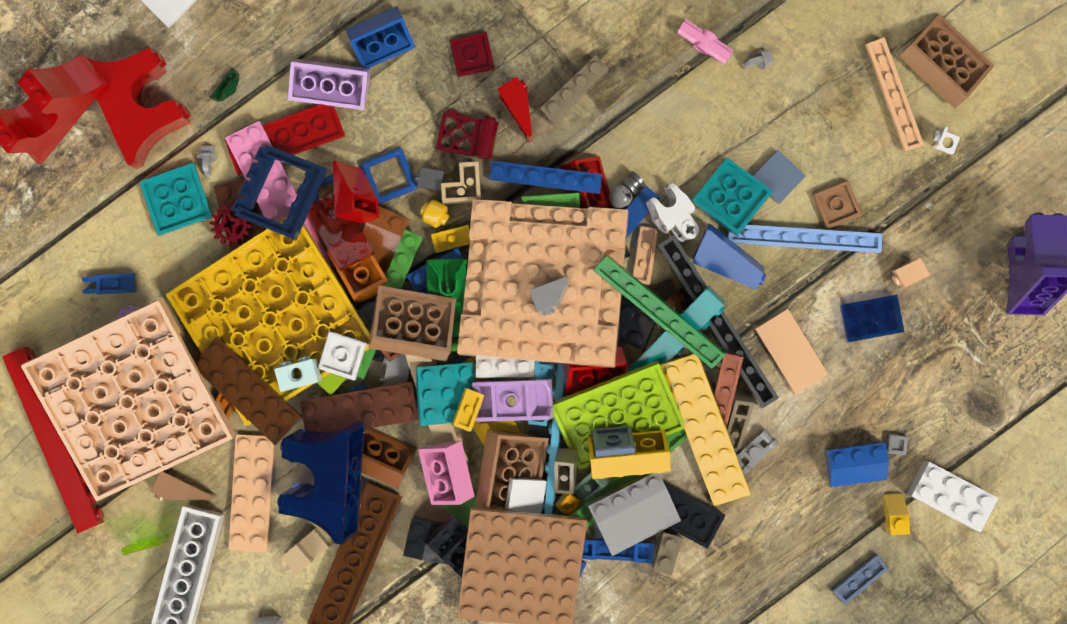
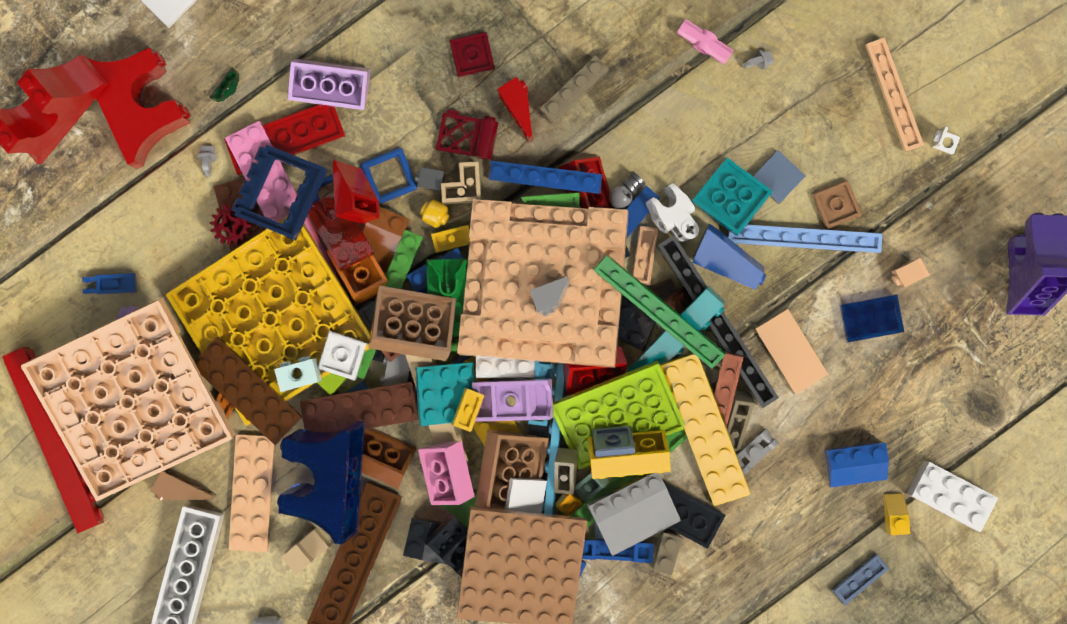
clear neon green tile [121,534,169,556] -> none
teal plate [139,163,213,236] -> none
blue slope [345,6,416,68] -> none
light grey tile [887,434,908,455] -> none
medium nougat slope [899,14,994,109] -> none

